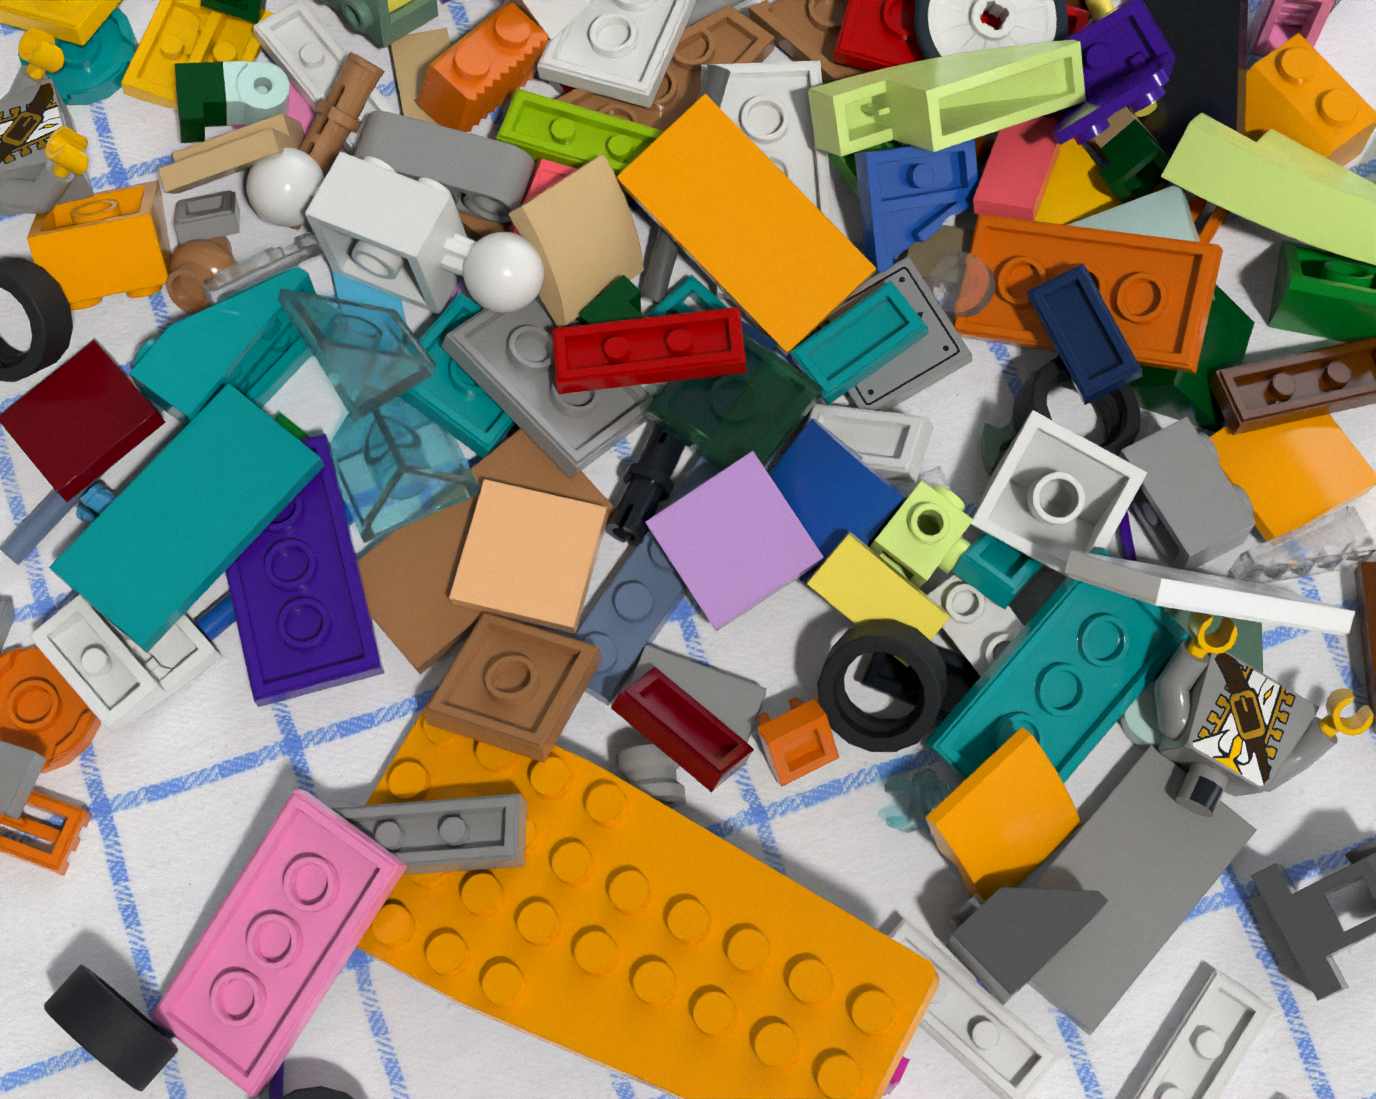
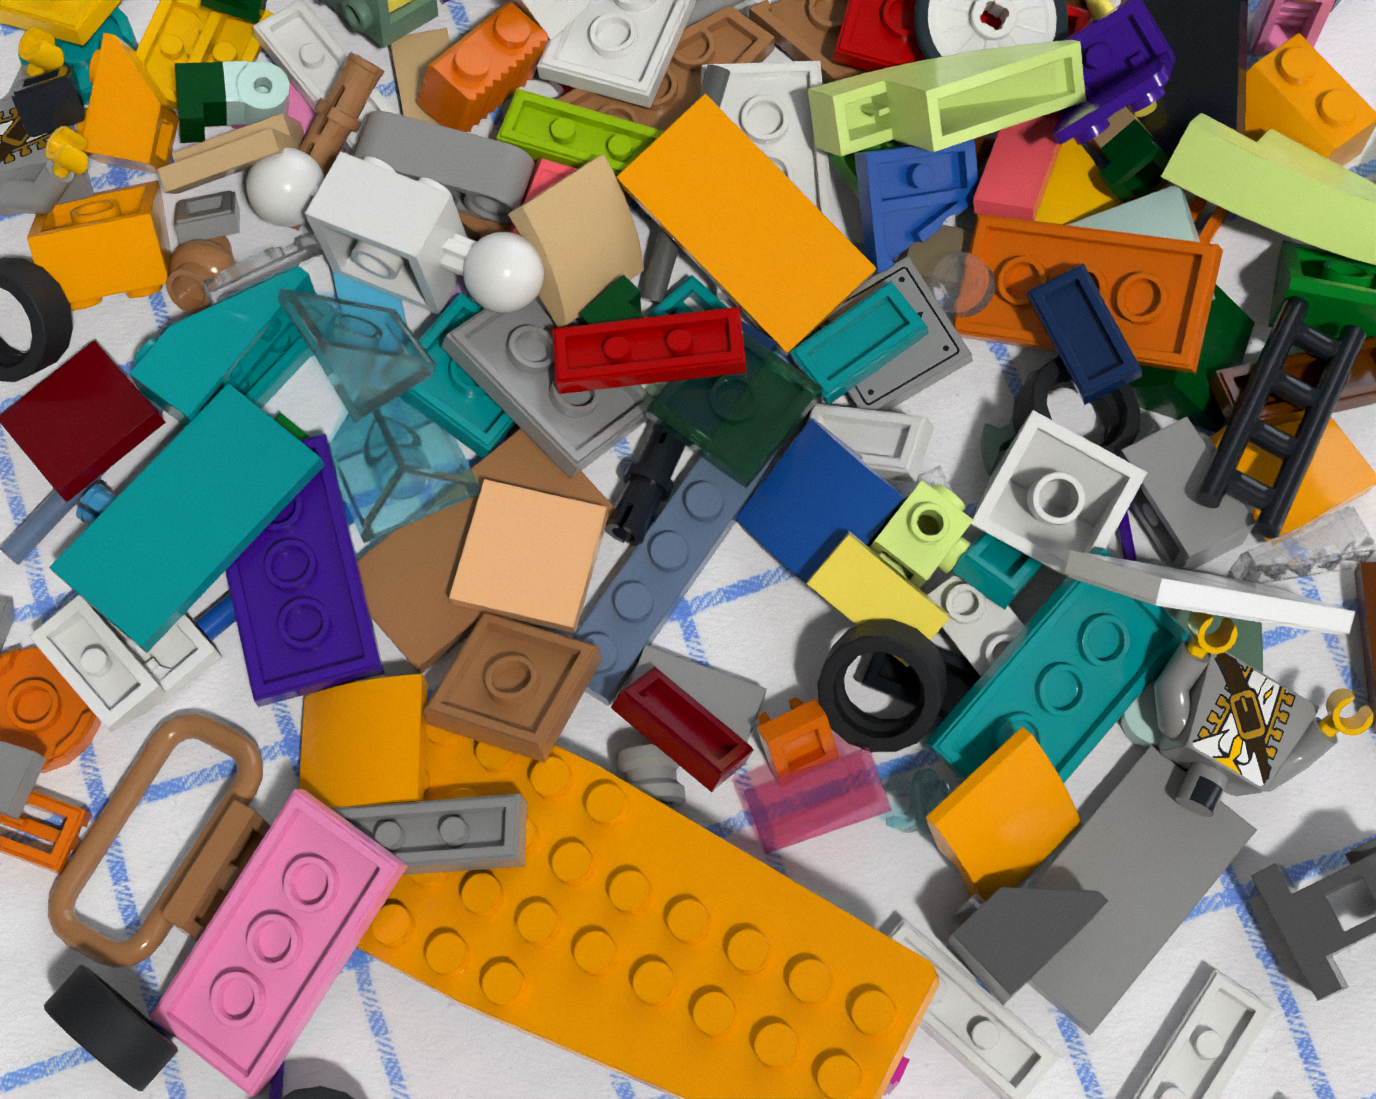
lavender tile [645,451,825,631] -> none
none -> black slope [12,64,86,137]
none -> medium nougat bar [48,713,271,968]
none -> light orange slope [77,33,179,174]
none -> light orange slope [299,674,428,808]
none -> clear pink tile [743,746,892,854]
none -> black bar [1195,296,1366,539]

